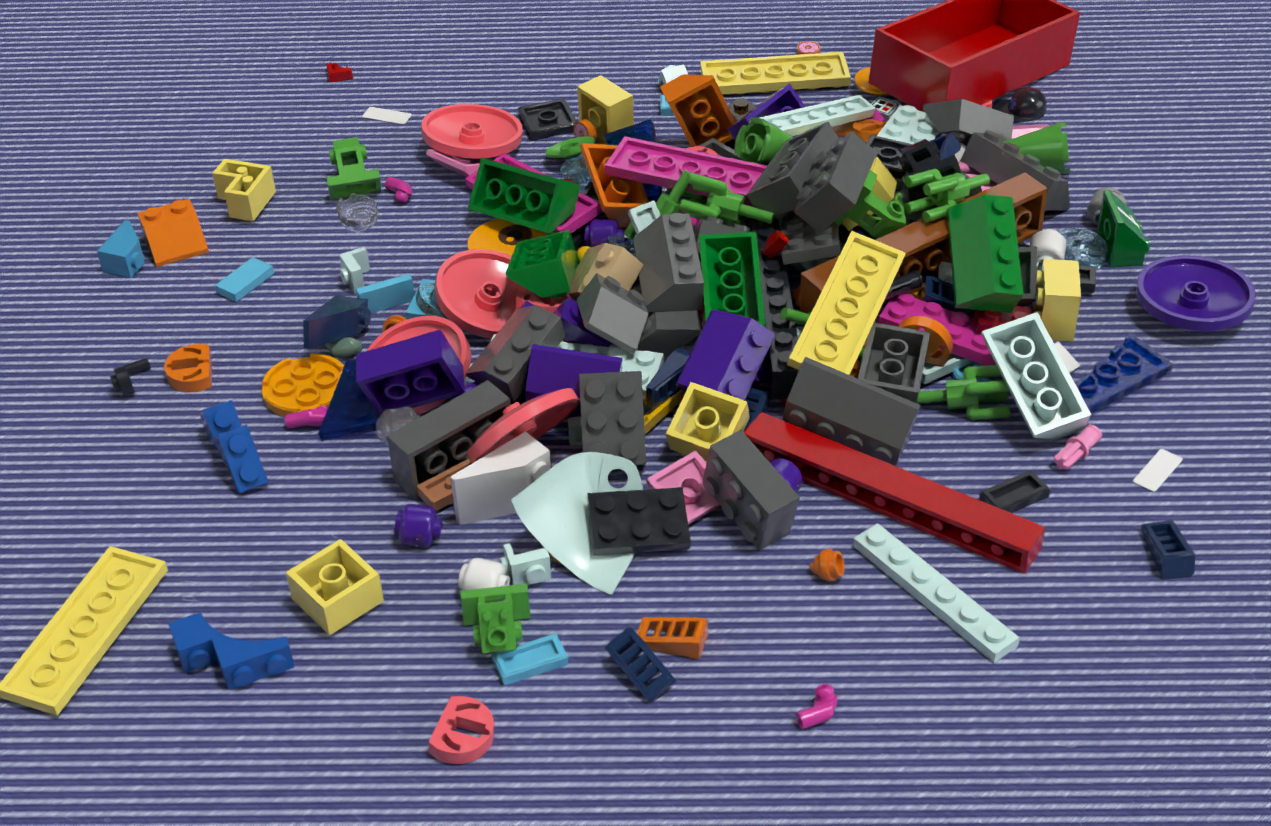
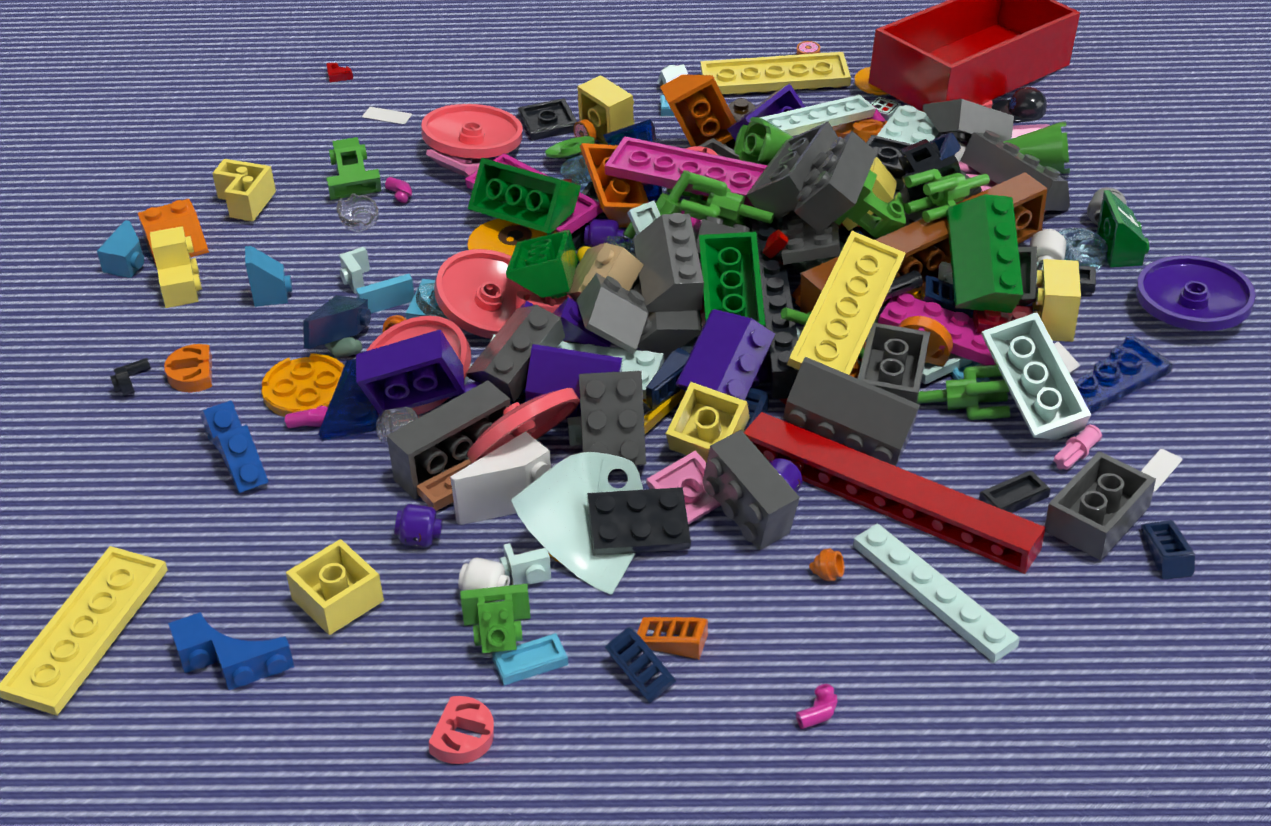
medium azure tile [215,257,274,302] -> none
none -> light yellow brick [150,226,202,308]
none -> dark azure slope [245,246,292,307]
none -> dark grey brick [1045,451,1156,560]

